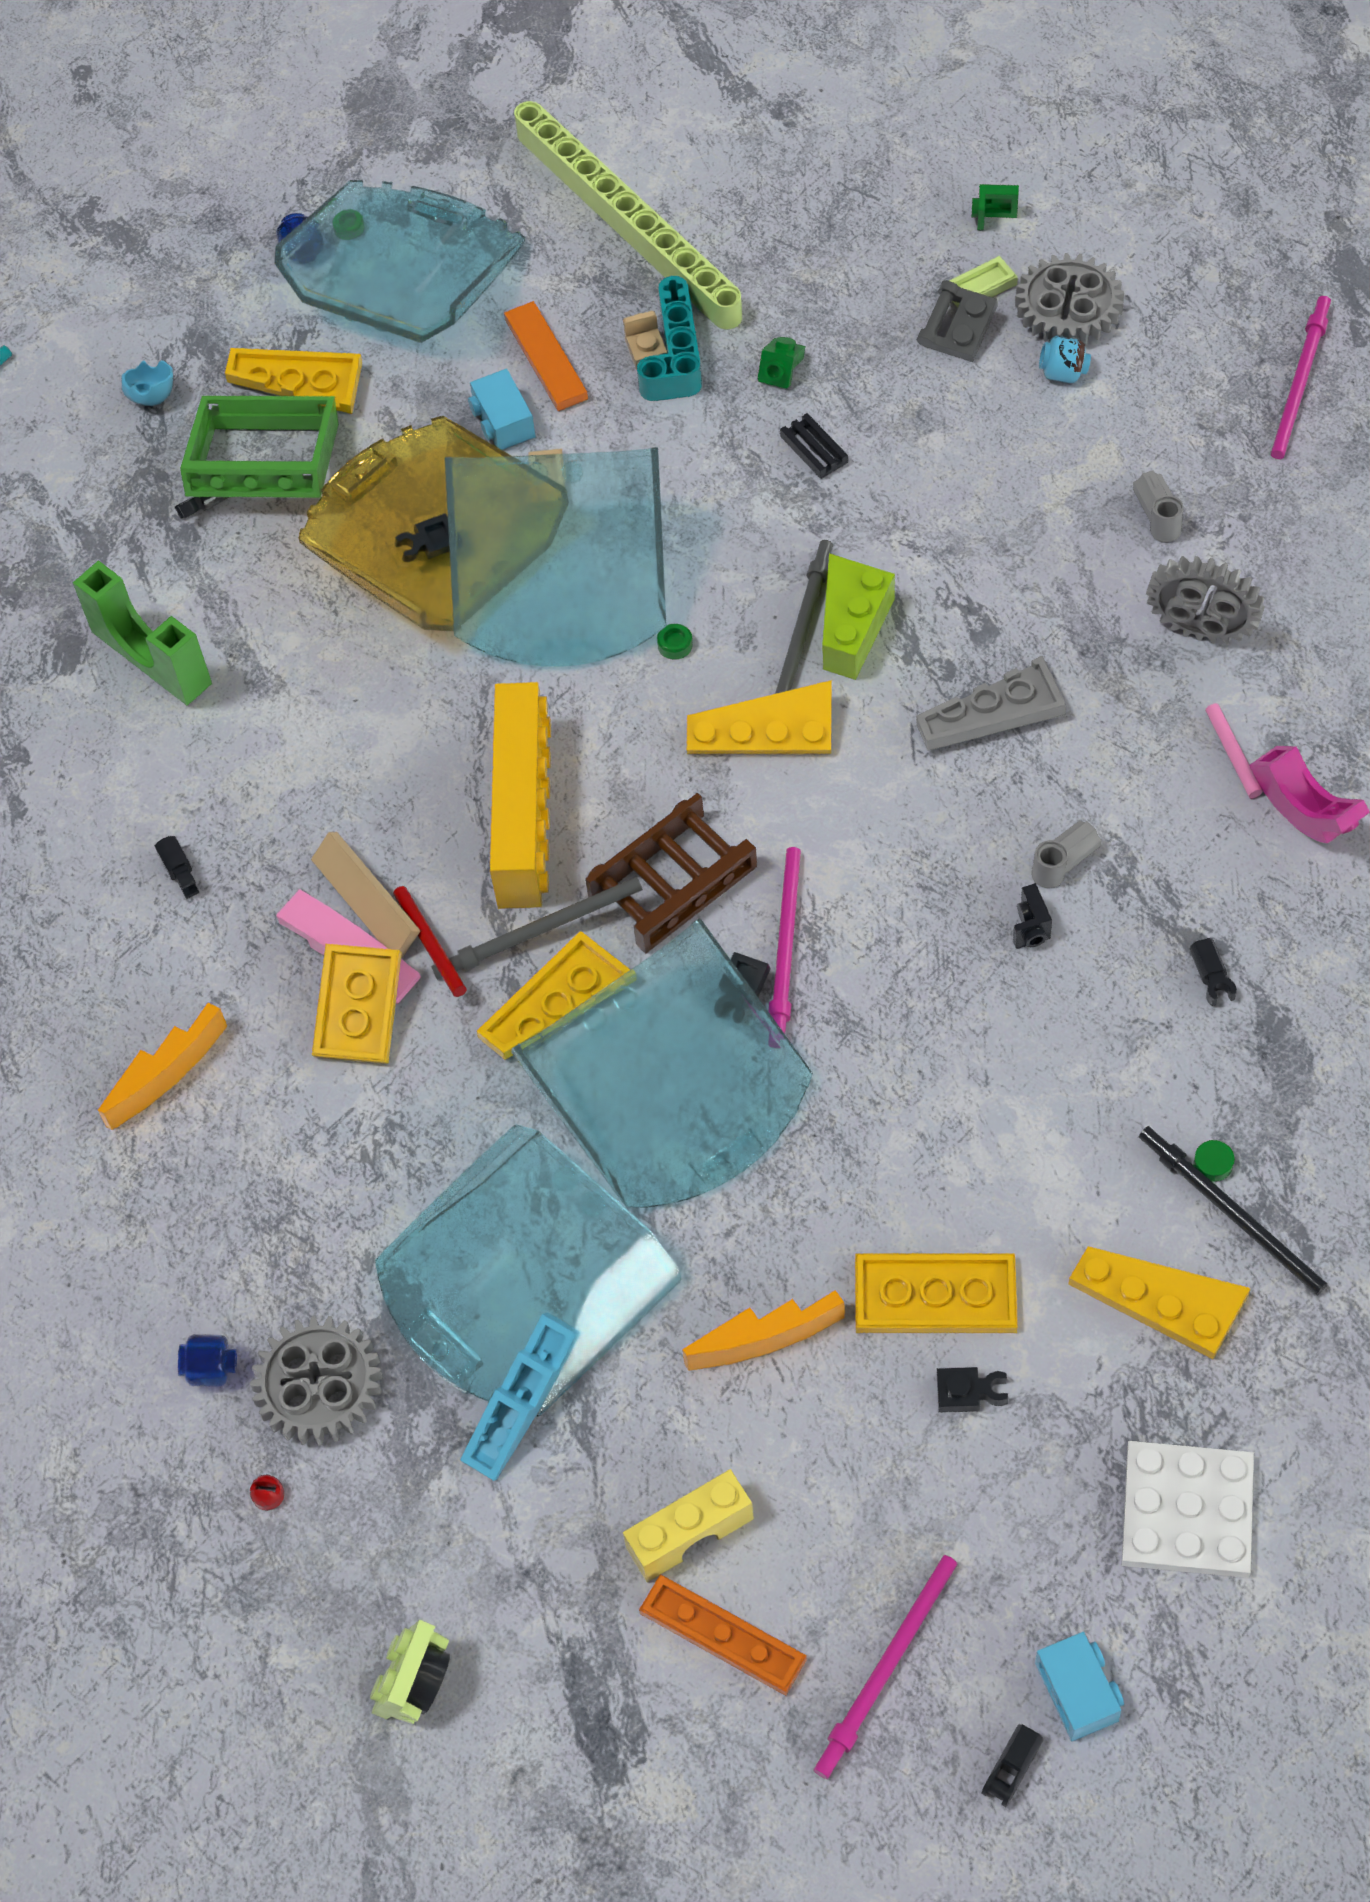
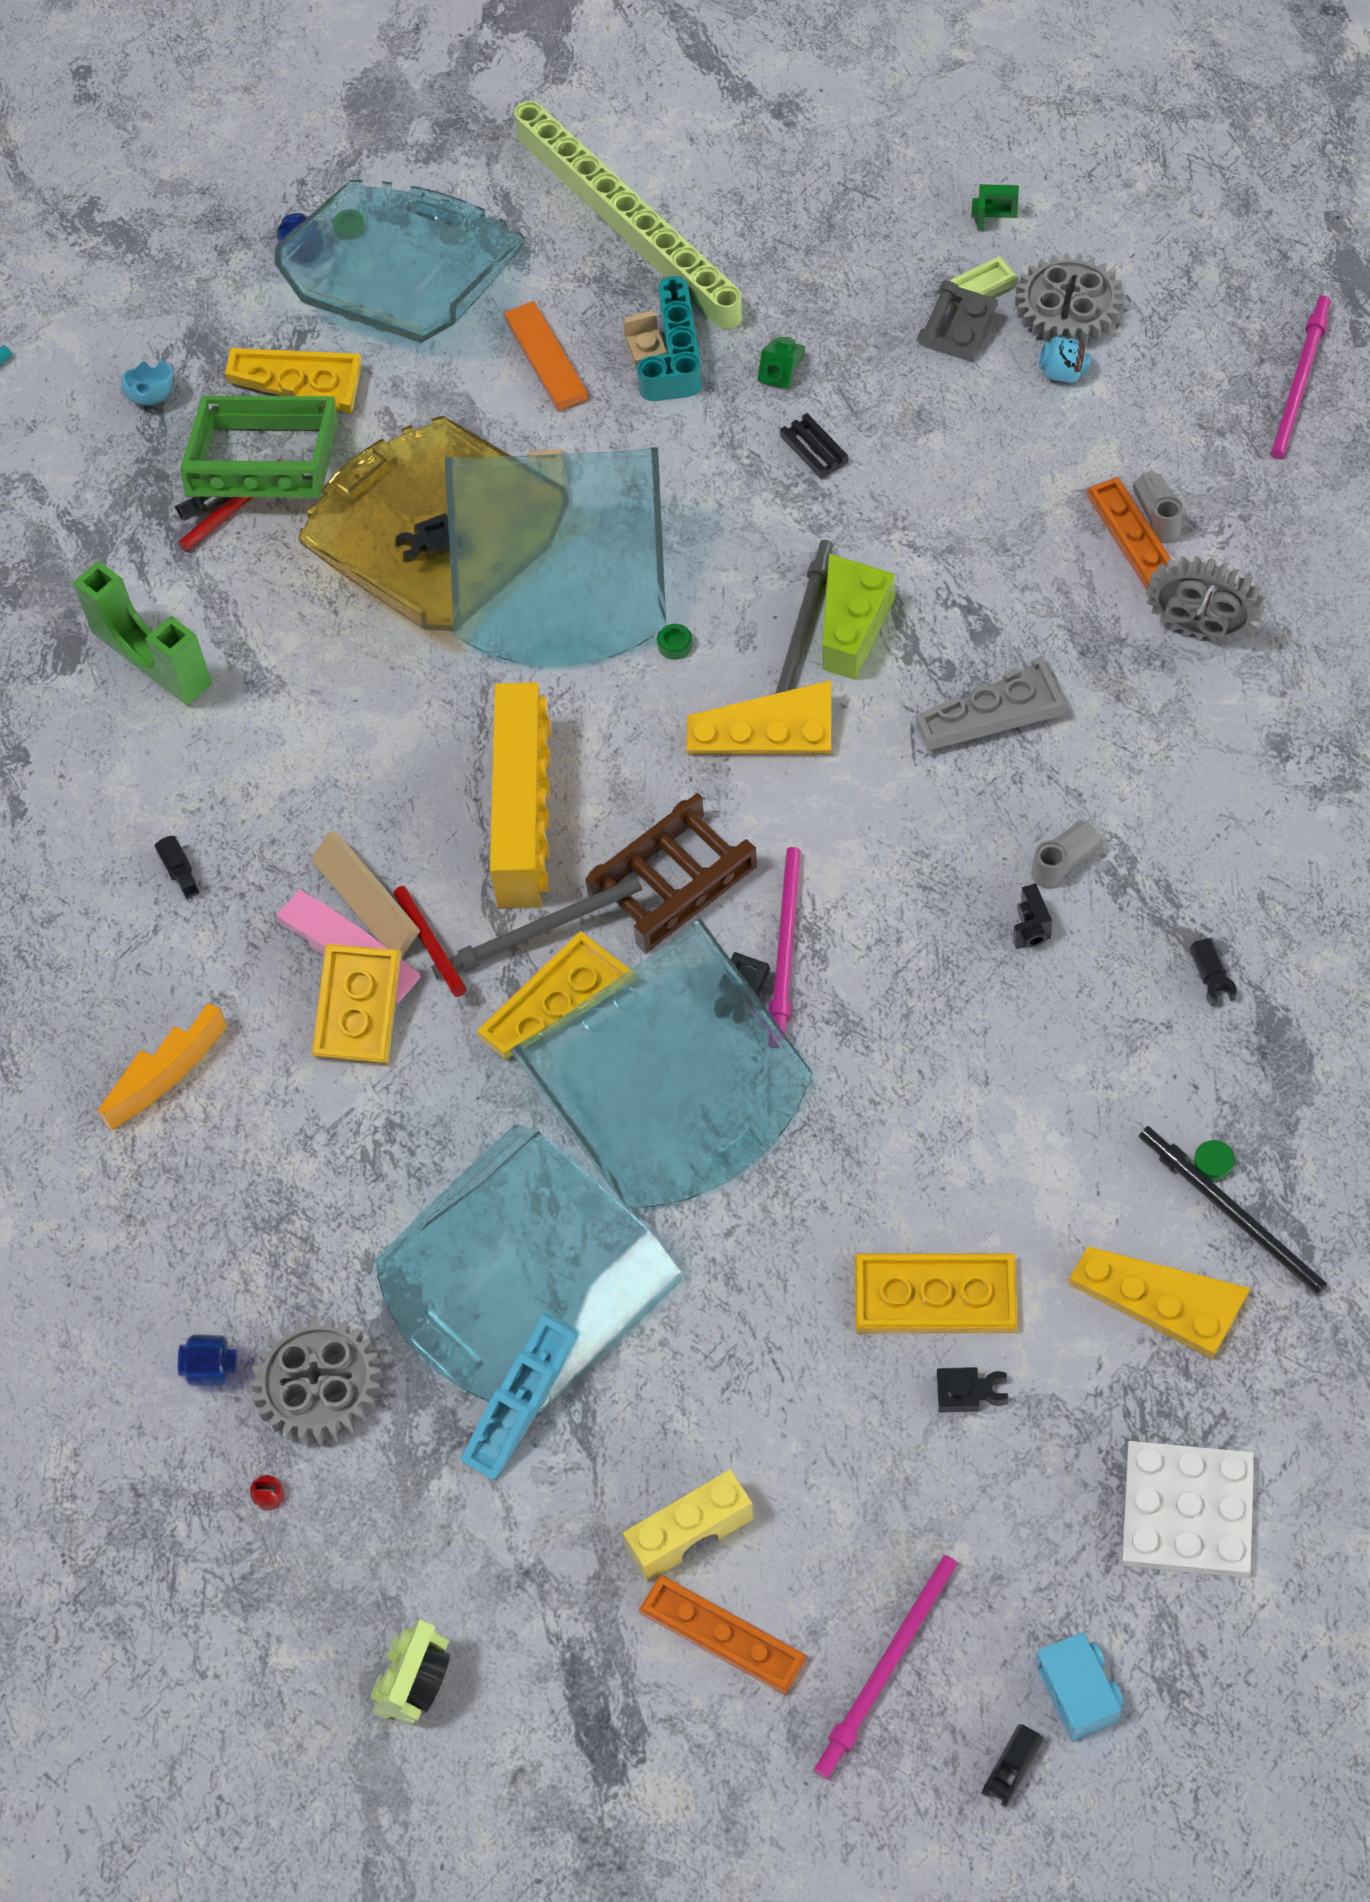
medium azure brick [468,368,536,451] -> none
light orange slope [682,1290,845,1371] -> none
bright pink bar [1205,703,1263,799] -> none
dark pink arch [1249,746,1370,844] -> none
none -> red bar [178,459,281,552]
none -> orange tile [1086,477,1171,590]

